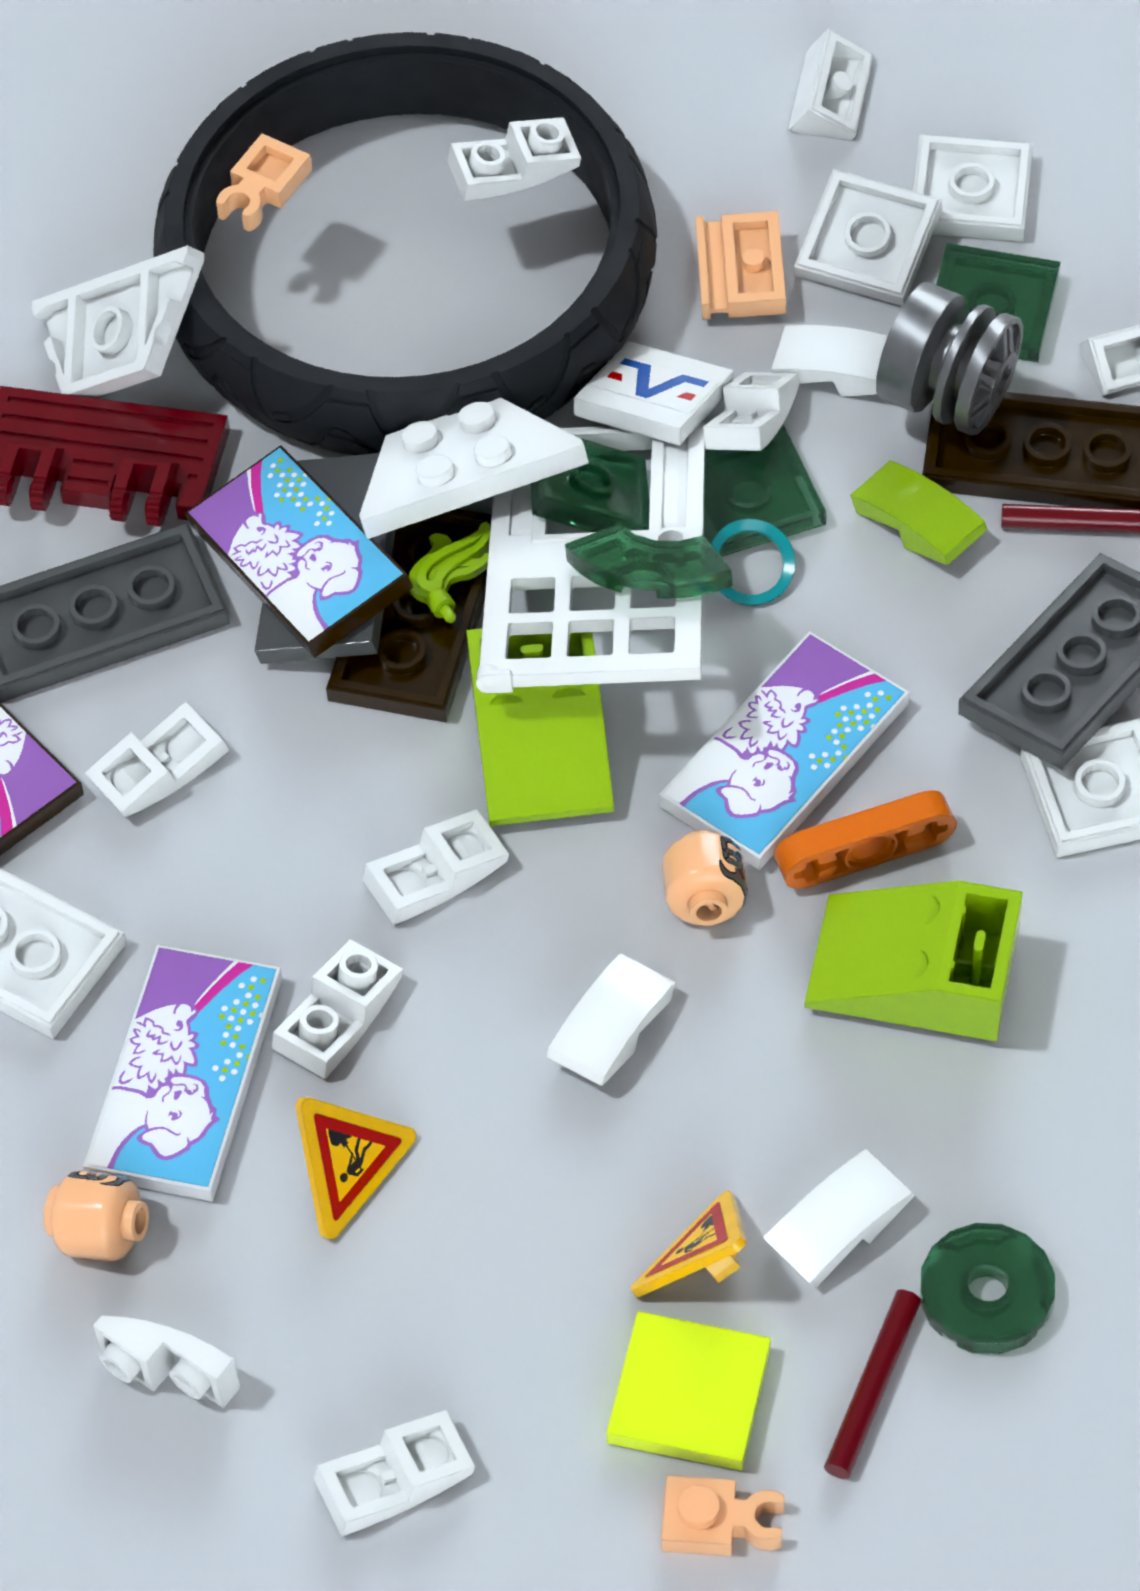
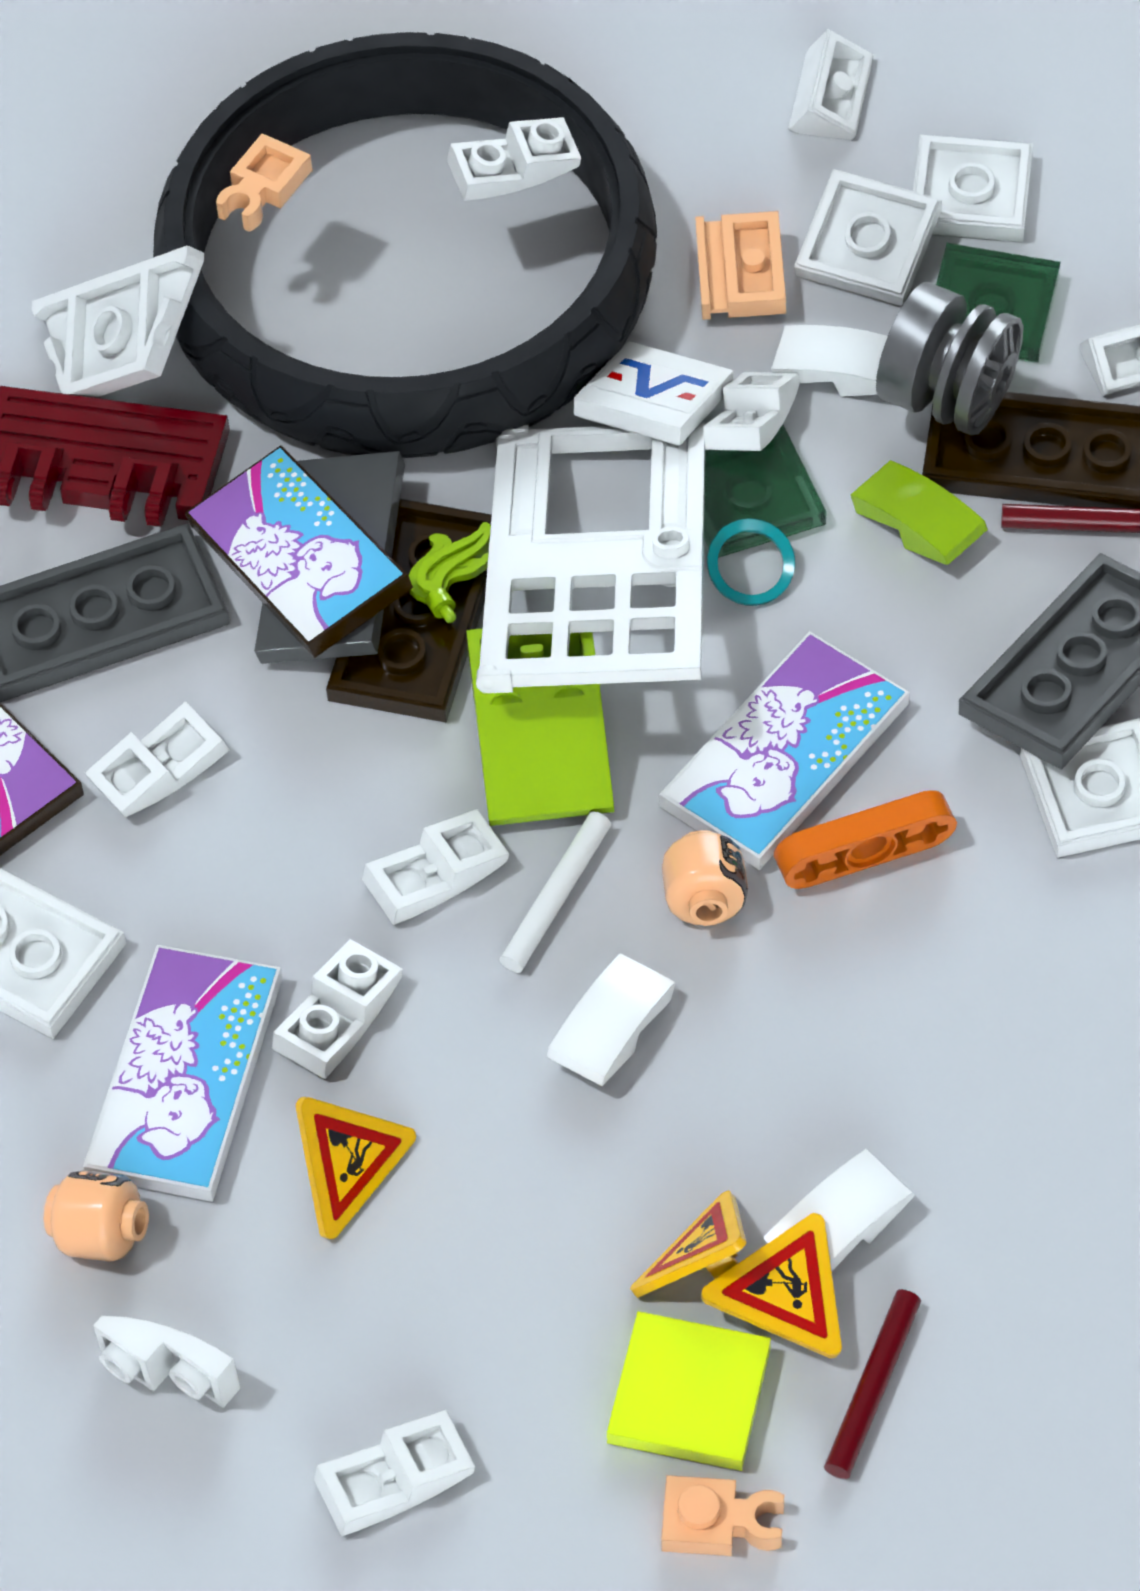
white wing [359,397,589,539] -> none
clear green tile [530,437,650,532] -> none
clear green tile [565,523,733,599] -> none
lime slope [804,880,1023,1042] -> none
clear green tile [920,1223,1055,1354] -> none
none -> white bar [499,811,611,973]
none -> piece [701,1213,842,1358]

